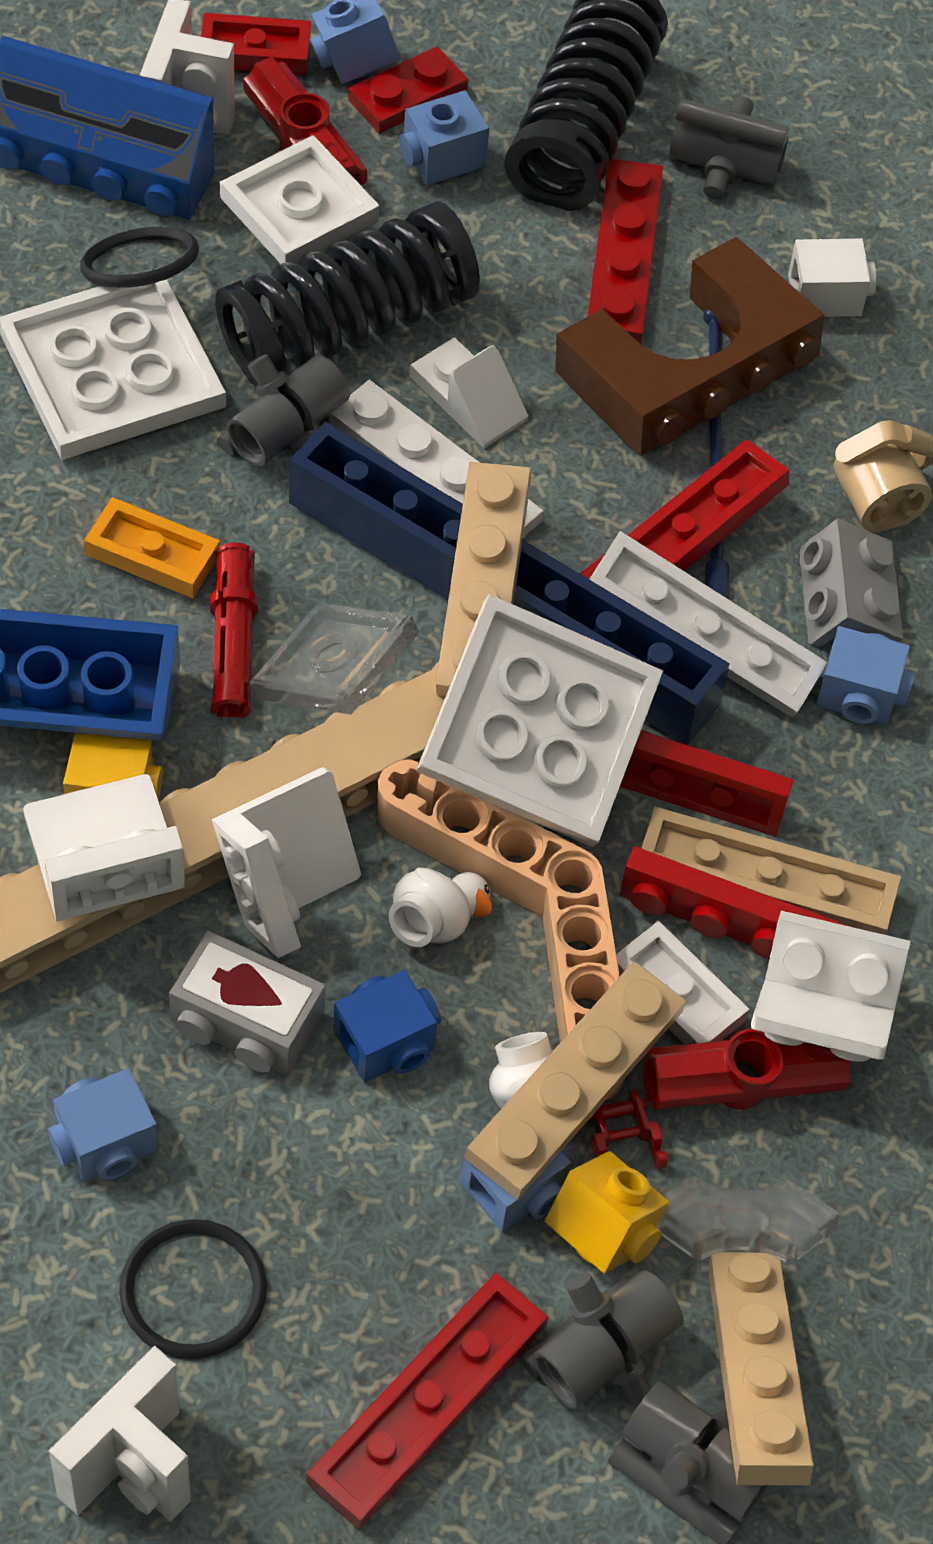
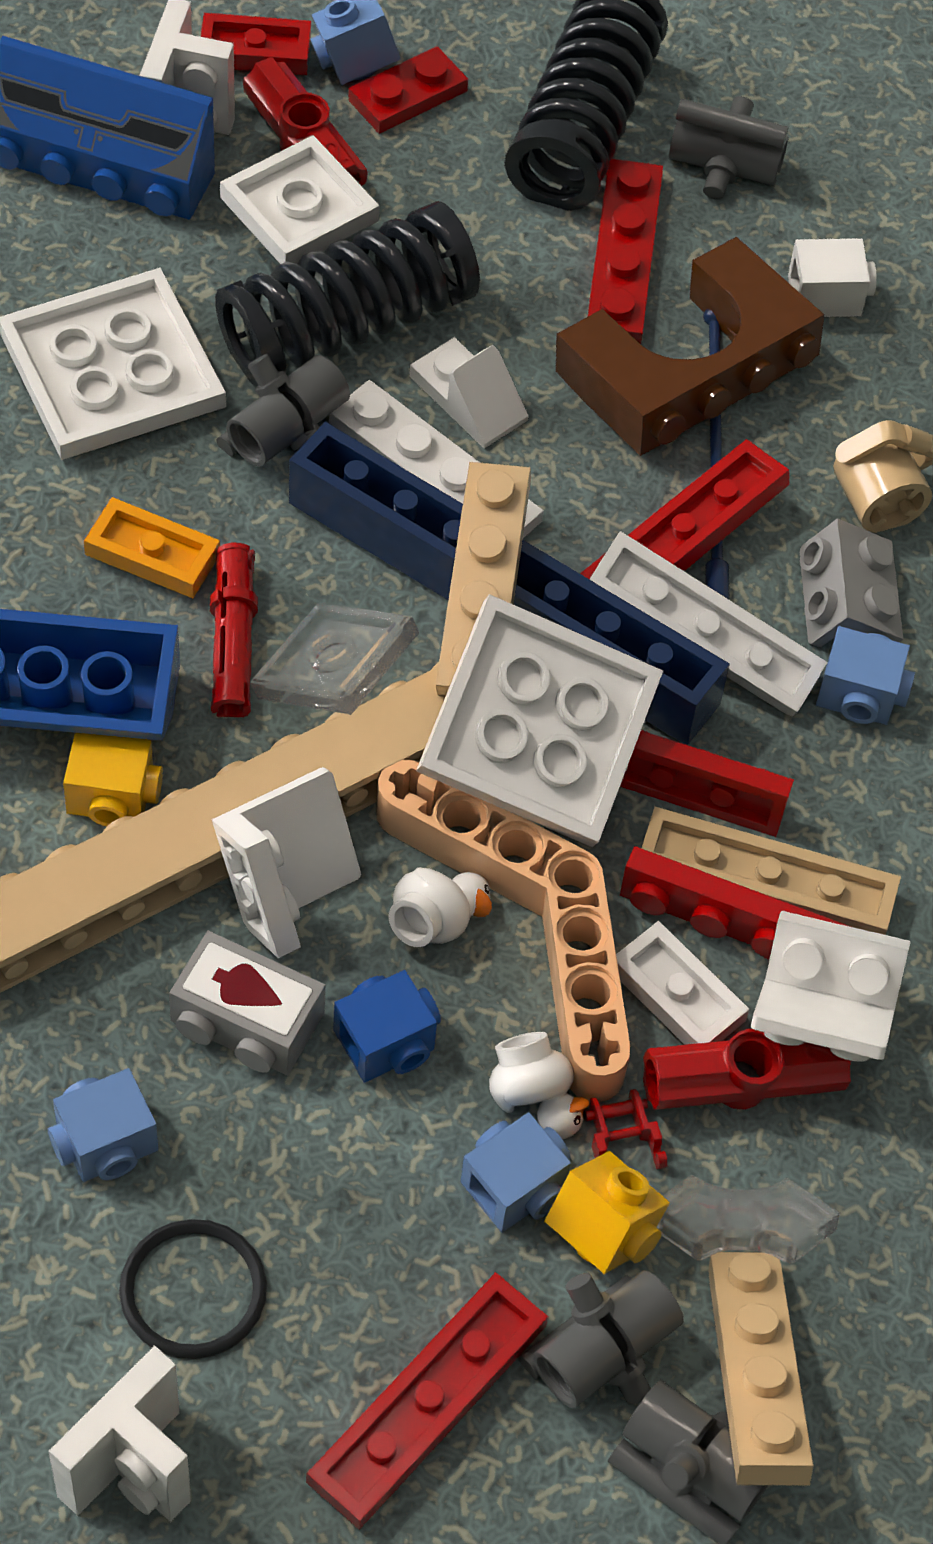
white bracket [23,774,185,922] -> none
black tyre [80,227,199,288] -> none
medium blue brick [399,90,489,186] -> none
tan plate [464,961,687,1201] -> none

